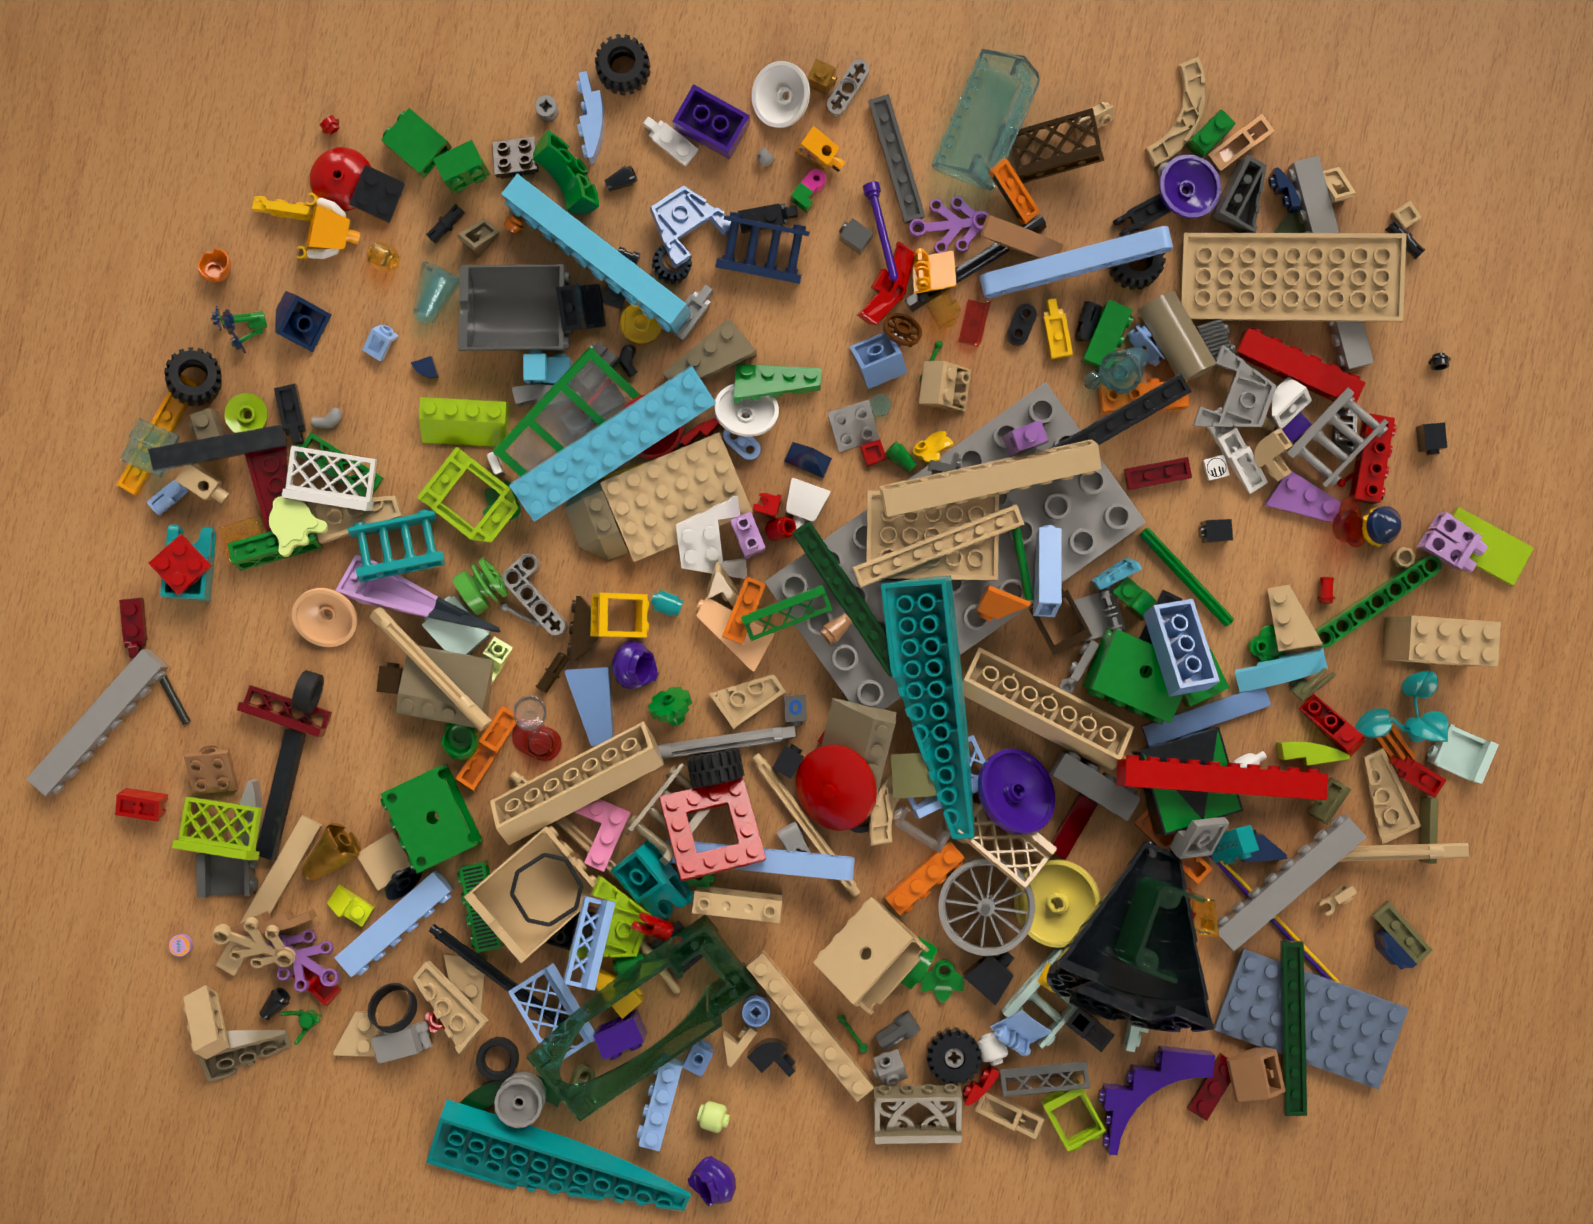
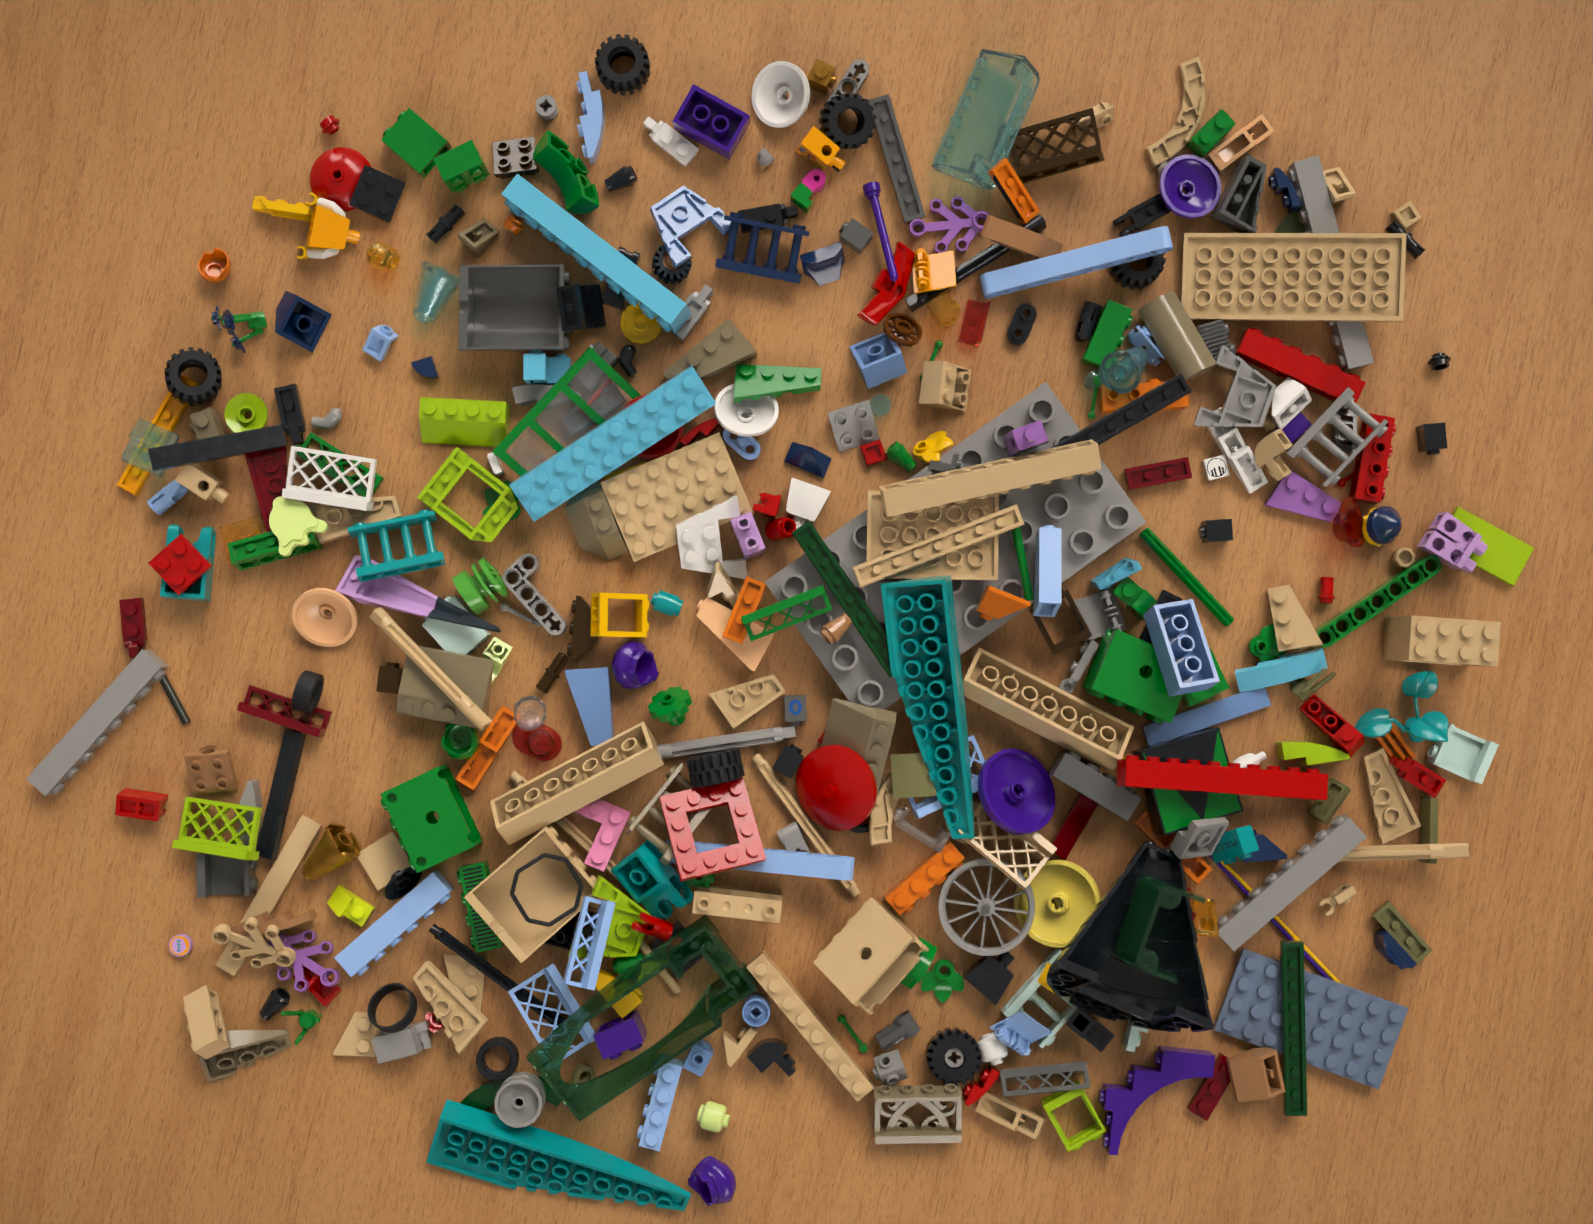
yellow hinge [1043,298,1073,360] -> none
none -> slope [800,242,845,286]
none -> black tyre [819,93,877,149]
none -> green hinge [1087,376,1102,420]

